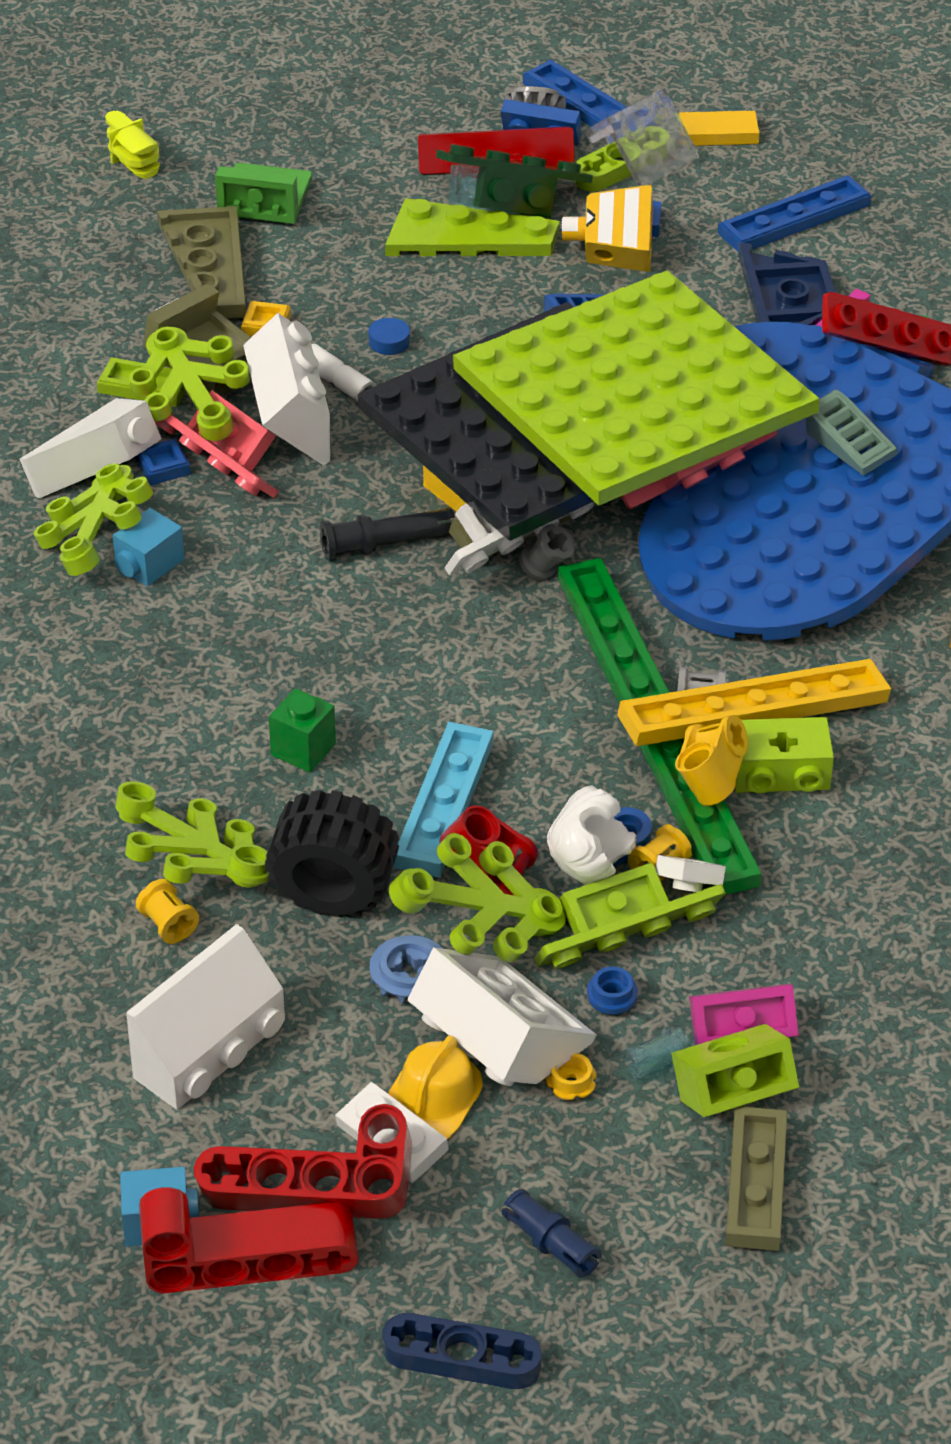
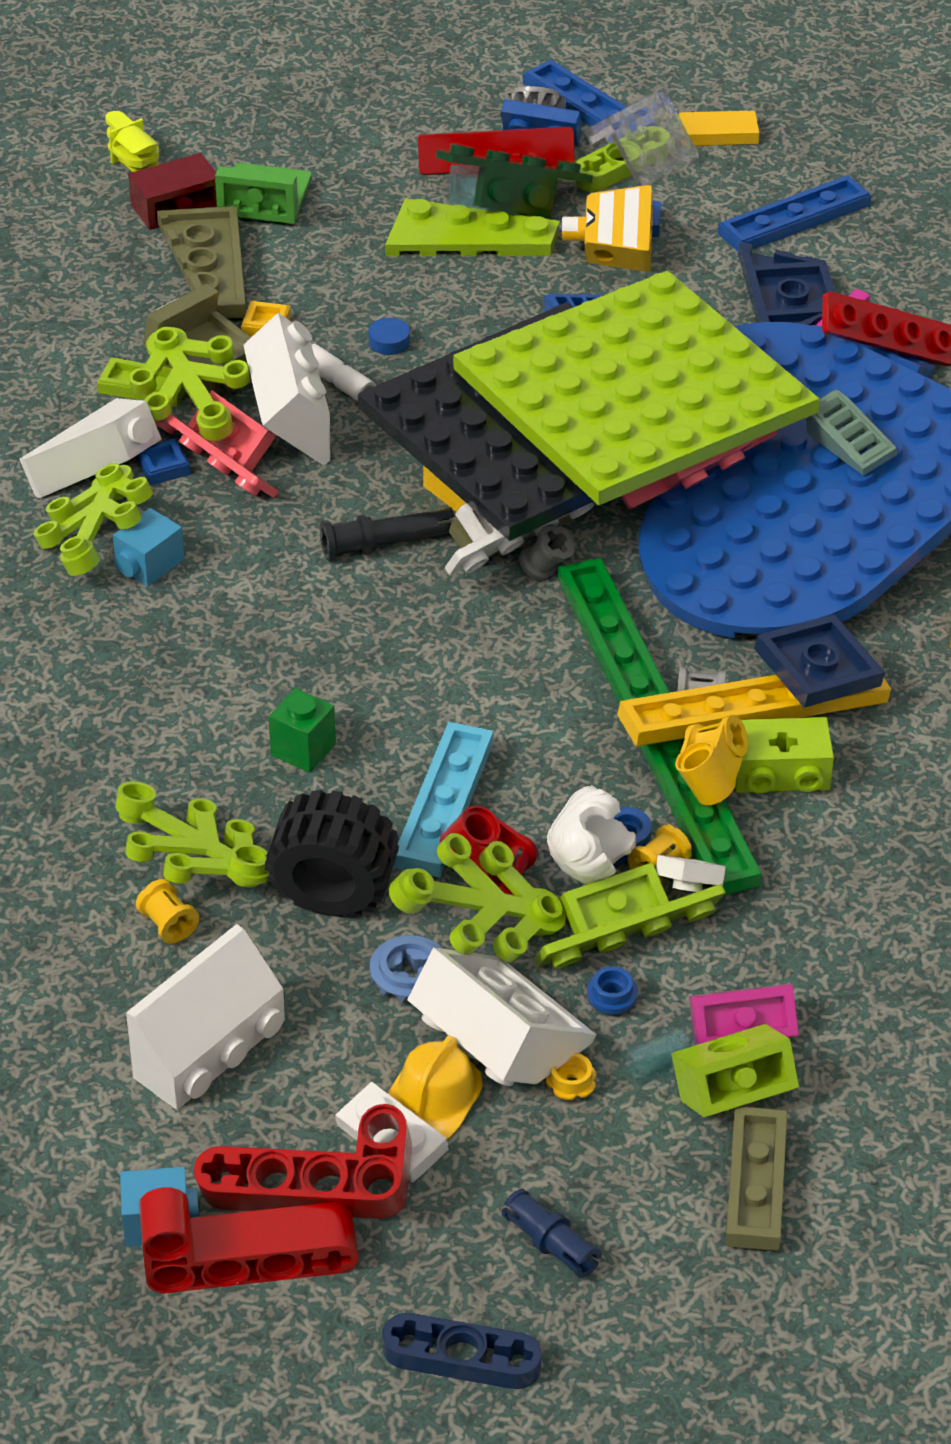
none -> dark red brick [128,153,217,230]
none -> dark blue plate [754,614,885,708]

